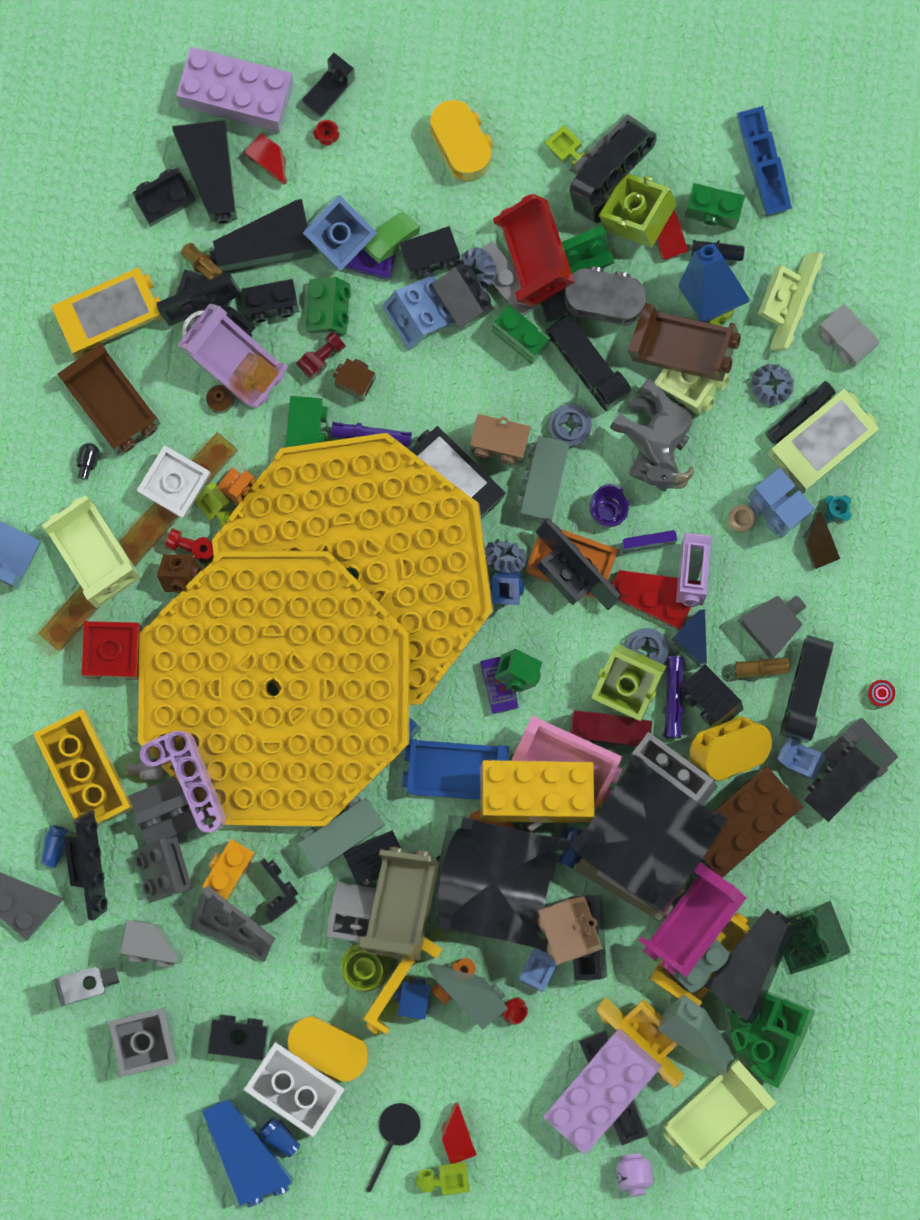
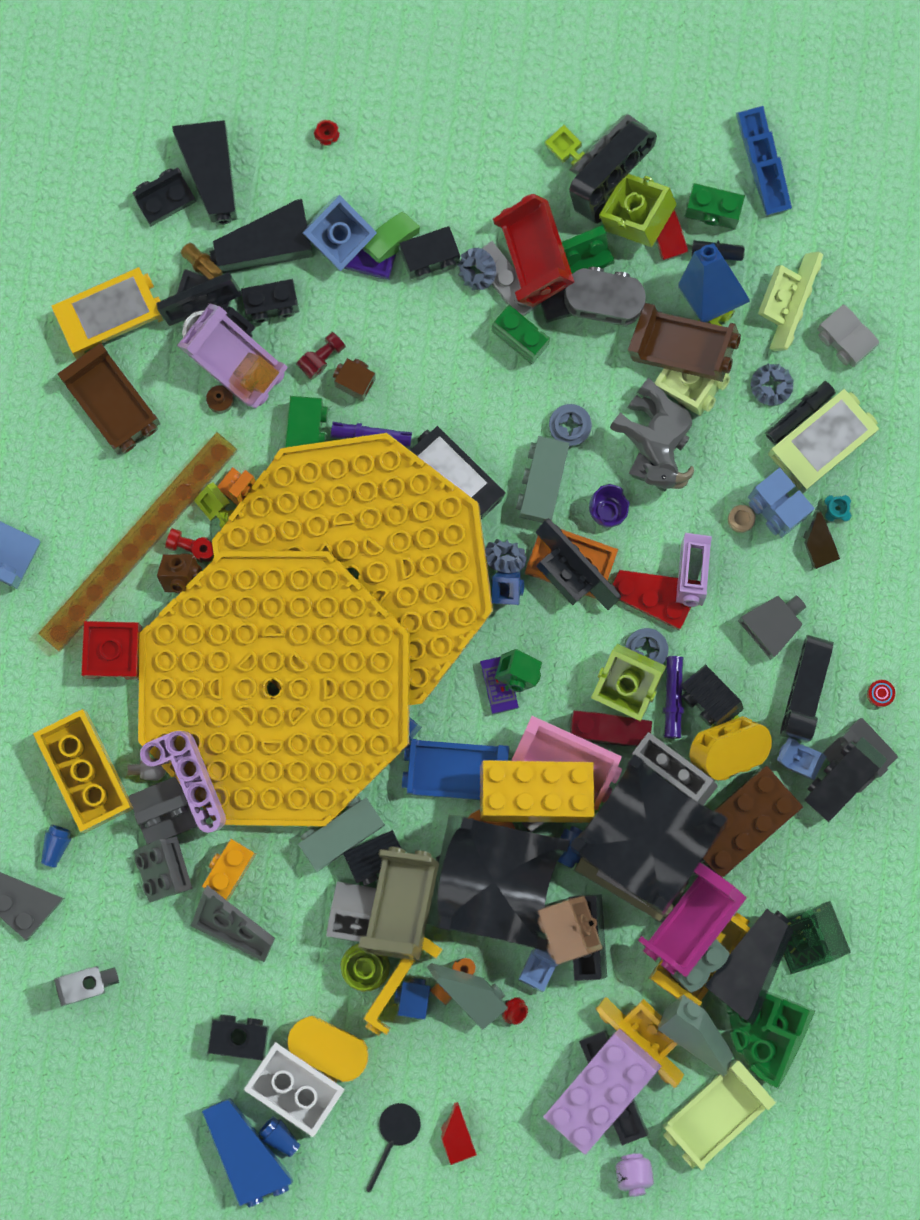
yellowish green panel [42,496,142,608] -> none
black bracket [64,810,108,921] -> none
black cylinder [76,443,100,480] -> none
light grey brick [108,1007,179,1077] -> none
light grey slope [121,920,182,968] -> none
white tile [137,445,211,519] -> none
lavender brick [176,47,294,133] -> none
red slope [244,133,287,185] -> none
black bracket [260,858,299,922] -> none
black bracket [303,52,355,117] -> none
green bracket [305,277,351,335] -> none
medium blue bracket [382,276,456,350] -> none
lime plate [415,1162,470,1196] -> none
yellow brick [430,100,494,181] -> none
black brick [432,264,494,329] -> none
medium nougat brick [470,414,531,466] -> none
black beam [546,314,631,412] -> none
dark purple tile [621,530,677,553] -> none
dark blue slope [671,609,707,666] -> none
pearl gold axle [735,657,790,678] -> none

